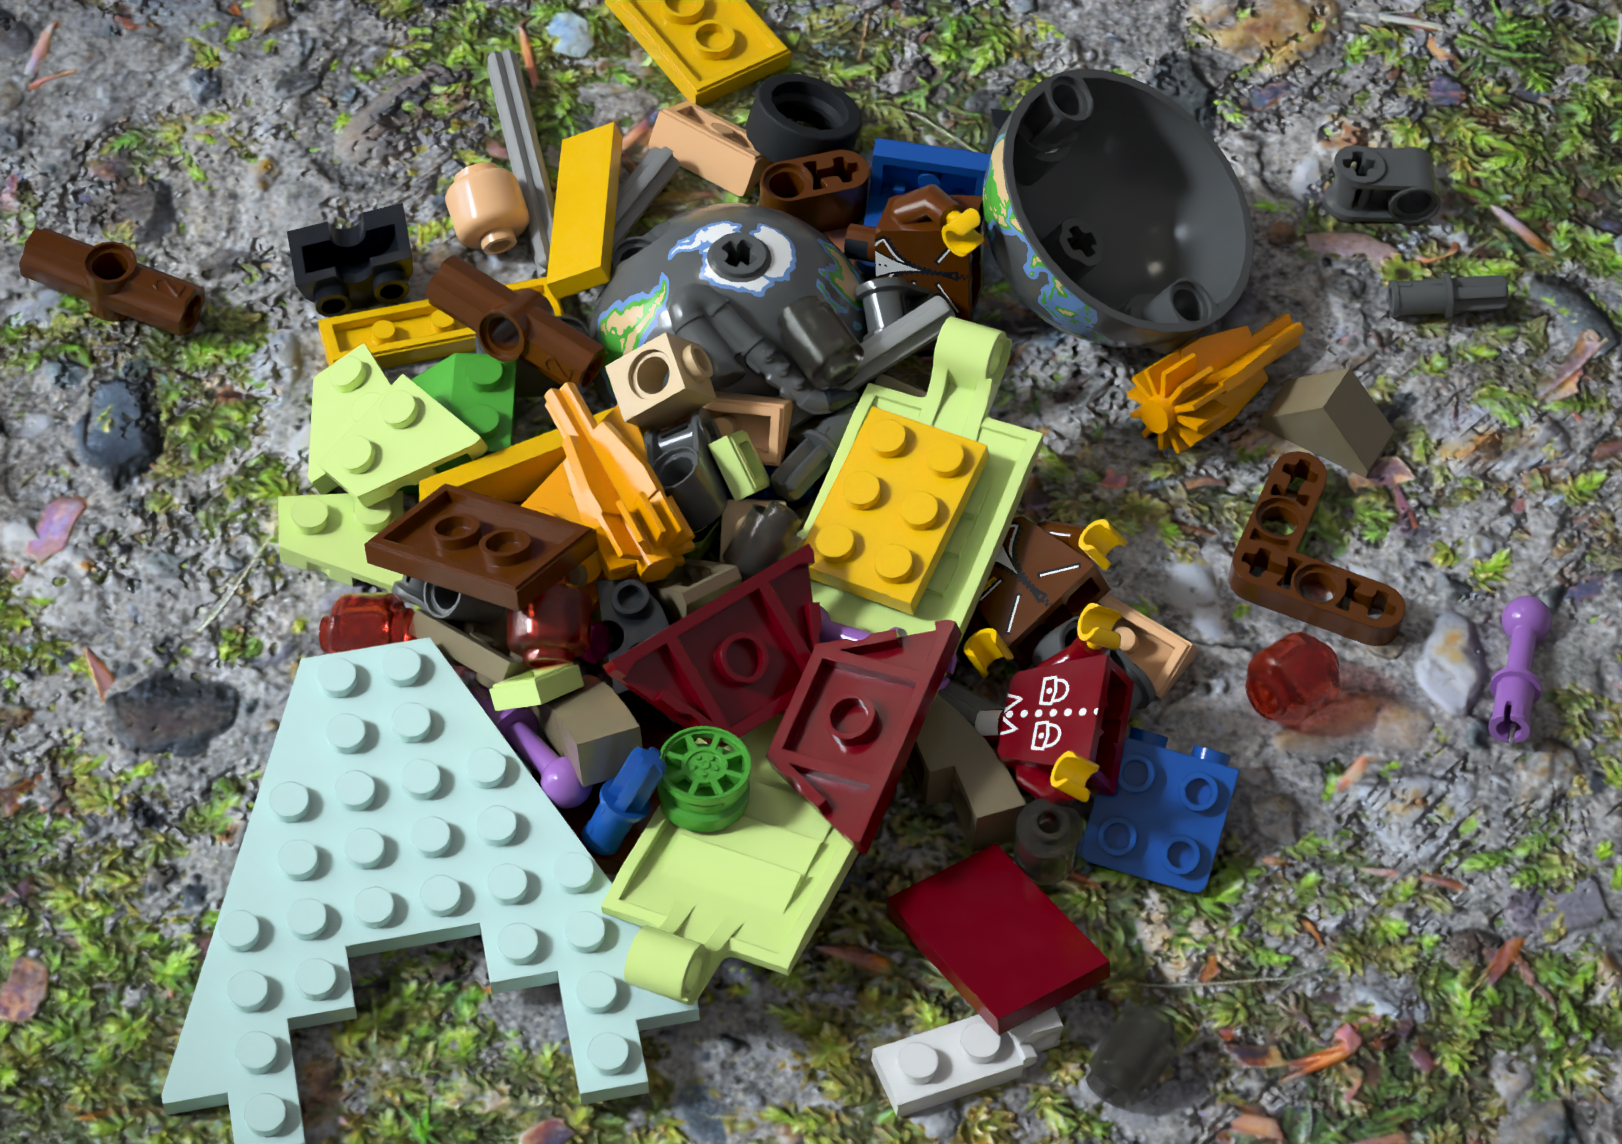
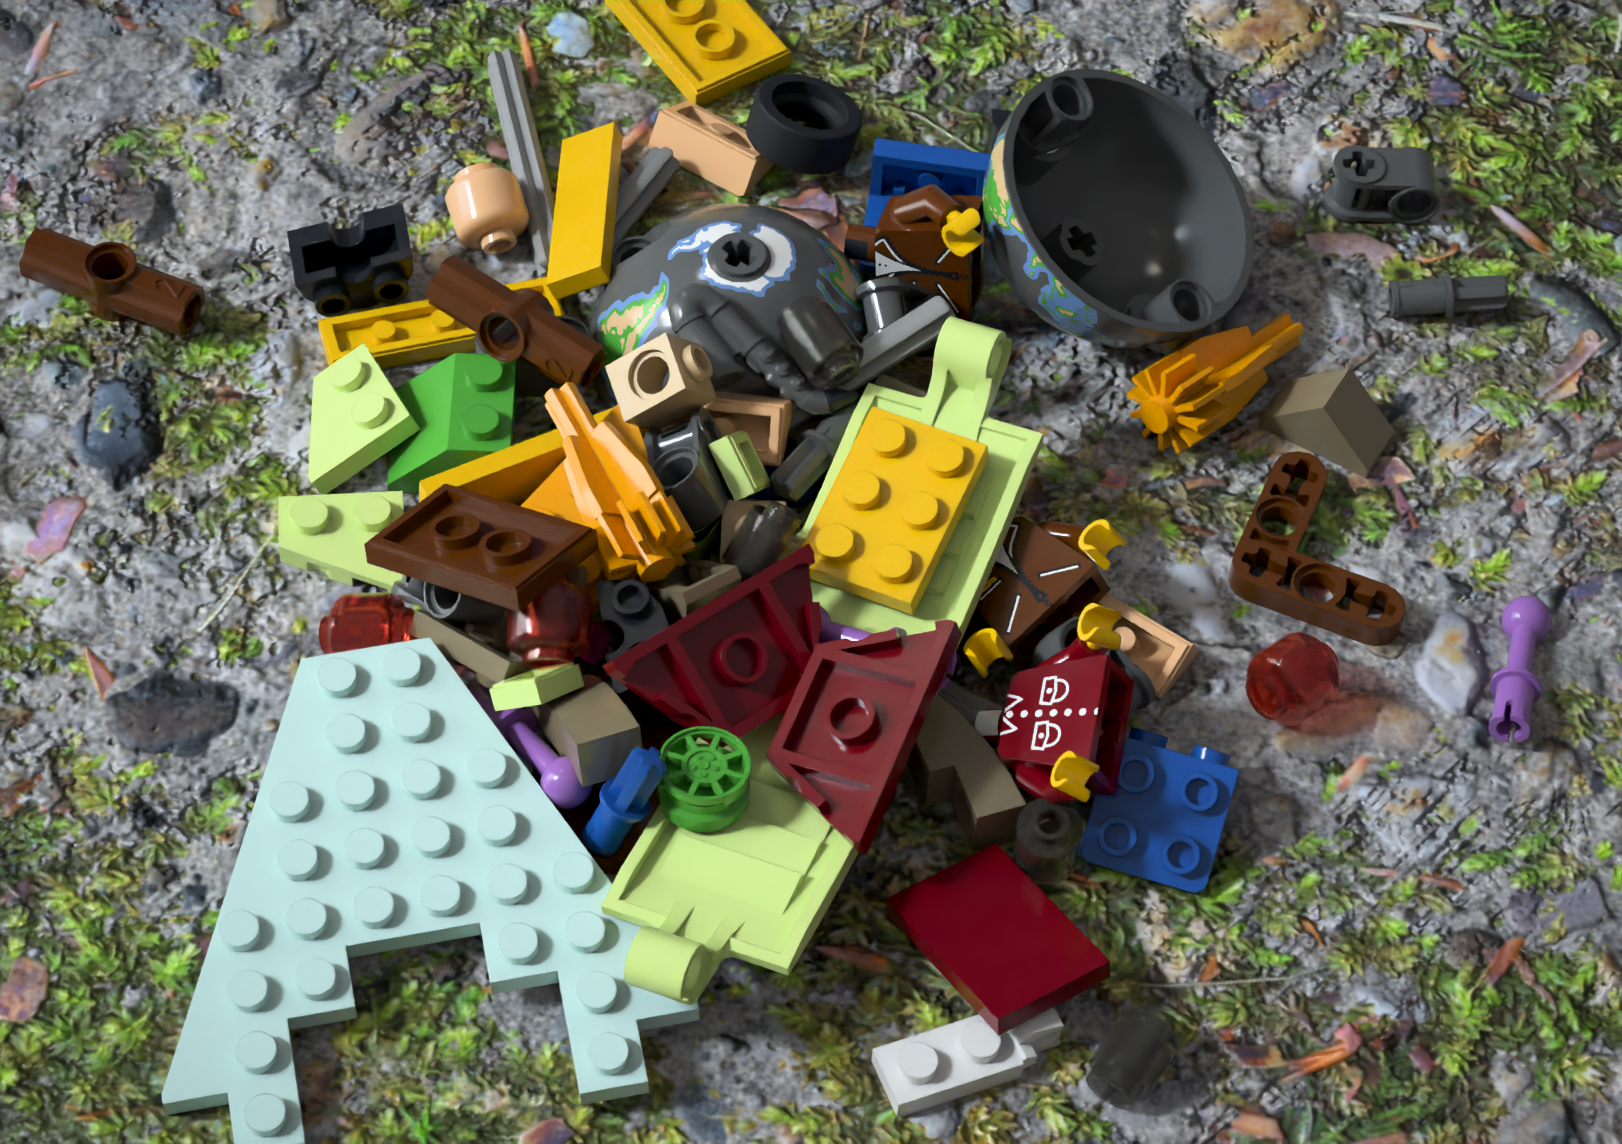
yellowish green wing [317,374,489,508] -> none
reddish brown beam [759,150,869,233] -> none

